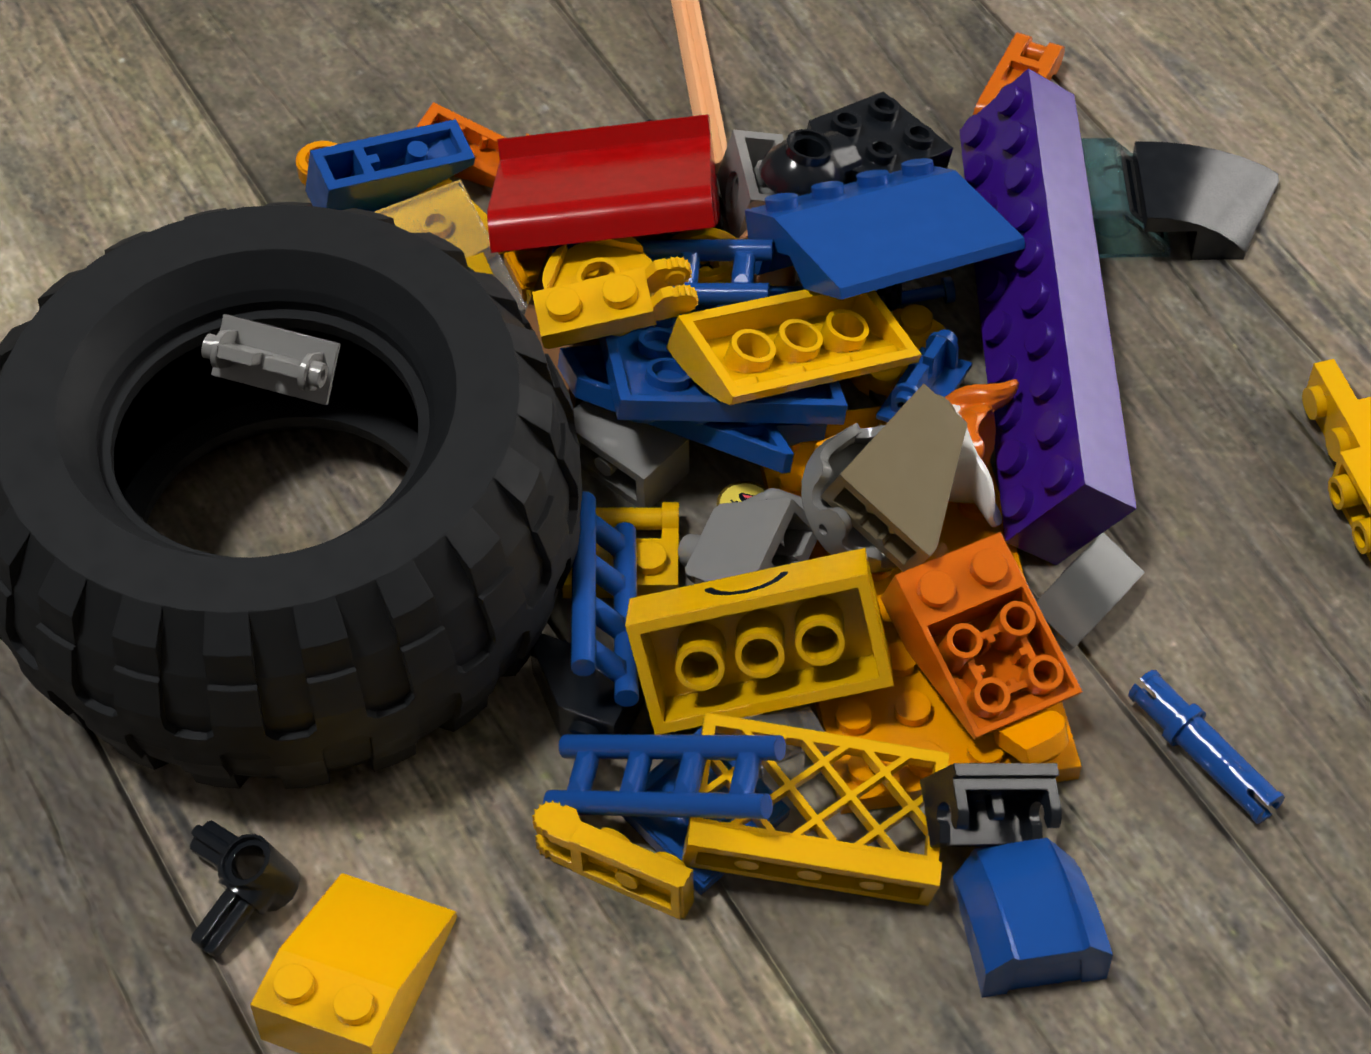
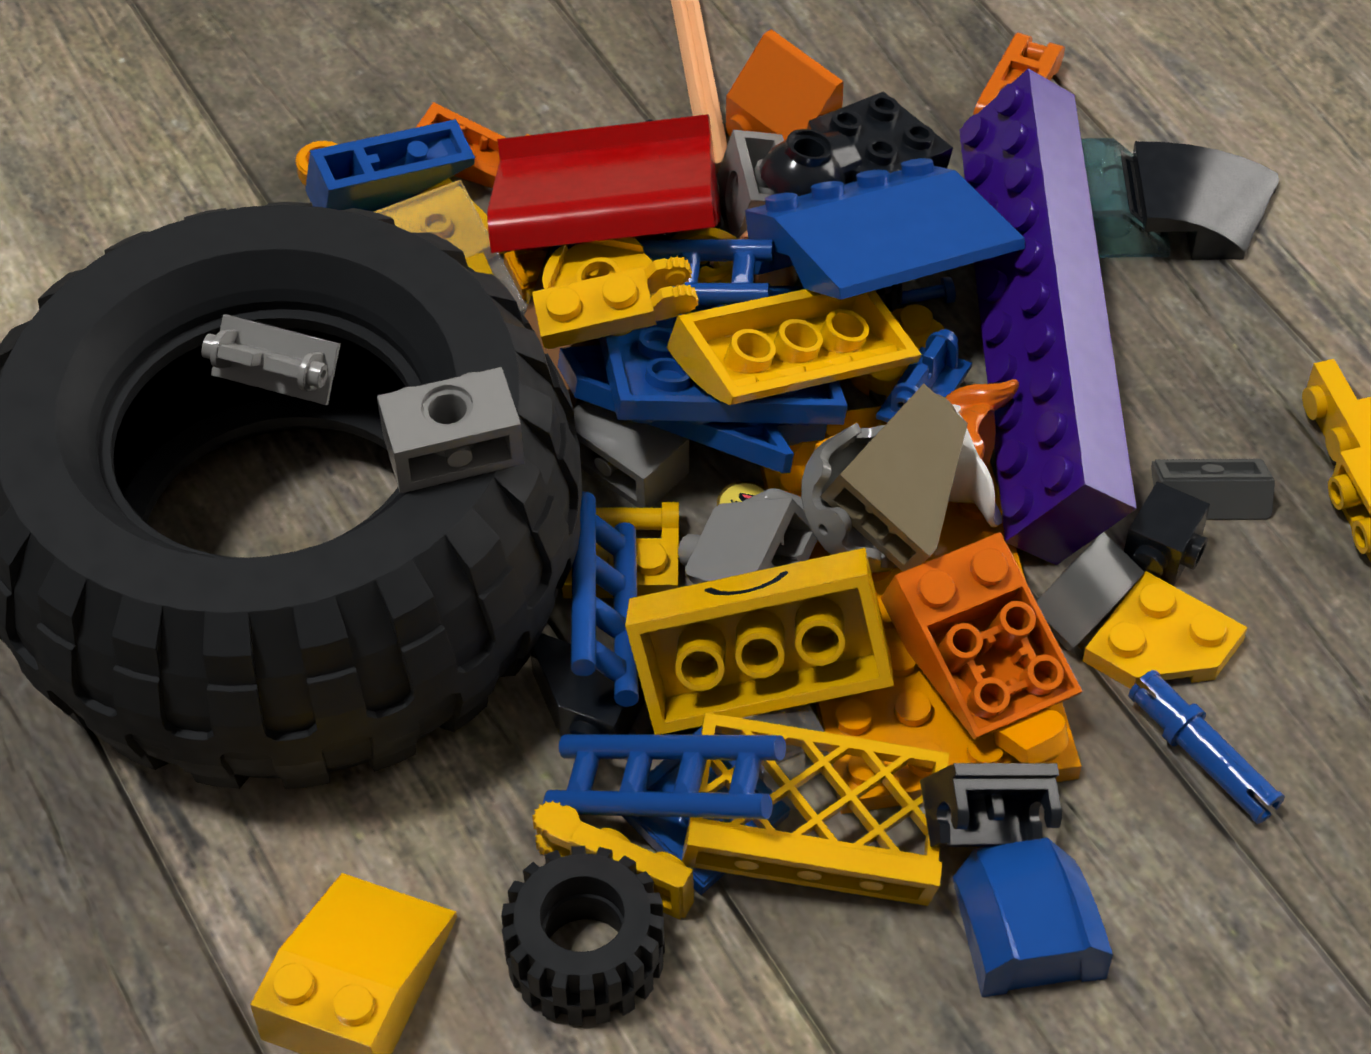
black axle [190,821,300,957] -> none
none -> light grey brick [377,367,525,494]
none -> black tyre [501,846,665,1026]
none -> orange slope [726,29,844,140]
none -> yellow plate [1082,571,1248,689]
none -> black brick [1124,481,1210,586]
none -> dark grey slope [1151,459,1275,520]

